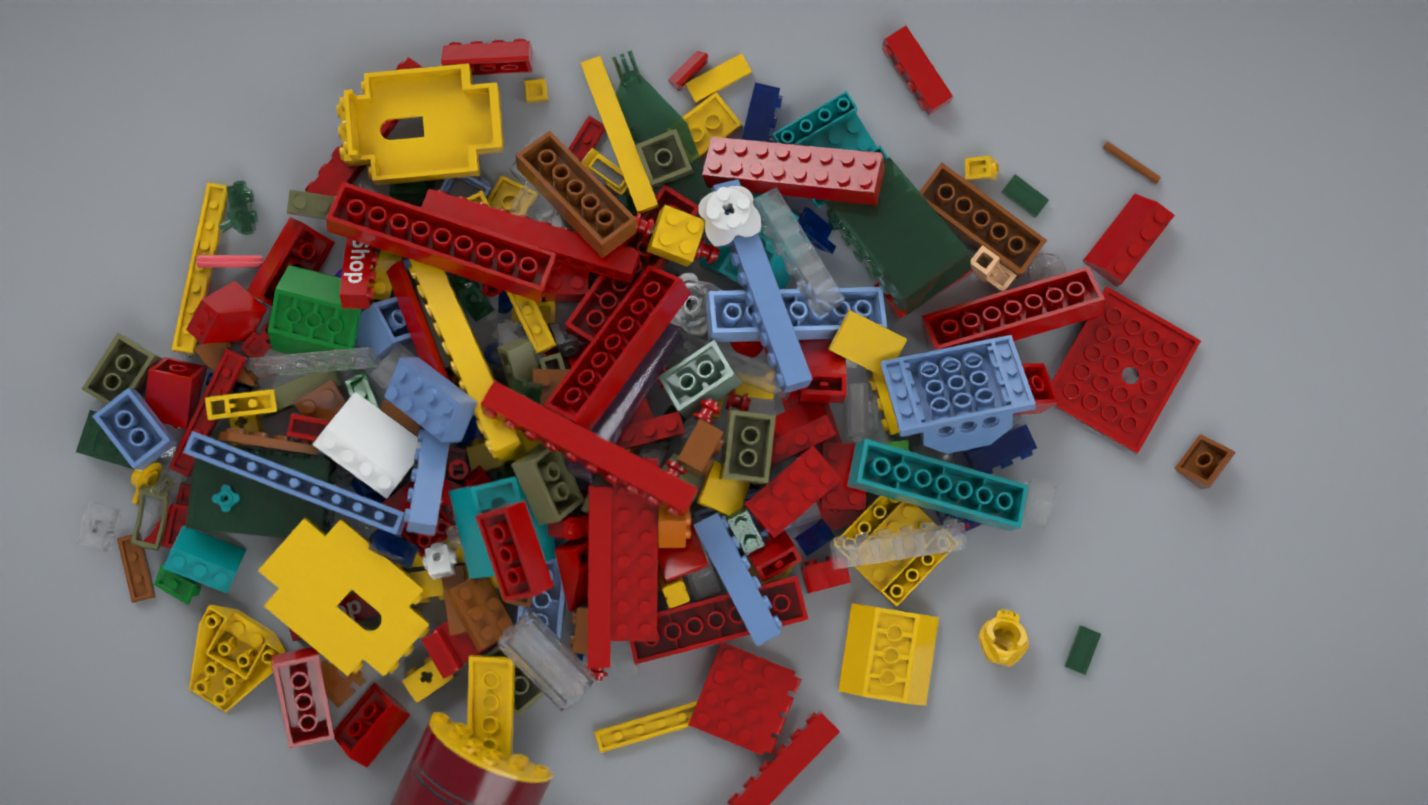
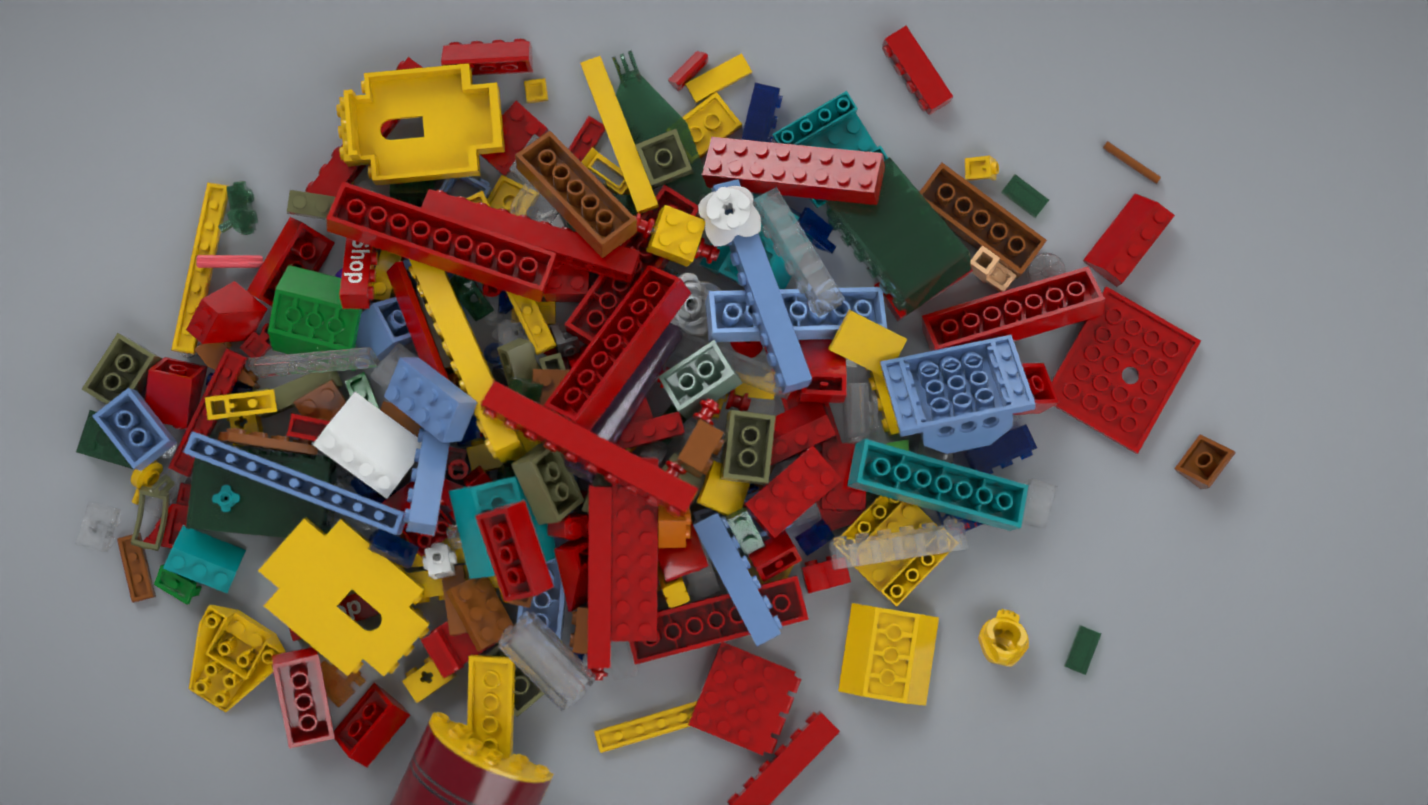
none -> red plate [479,100,549,177]

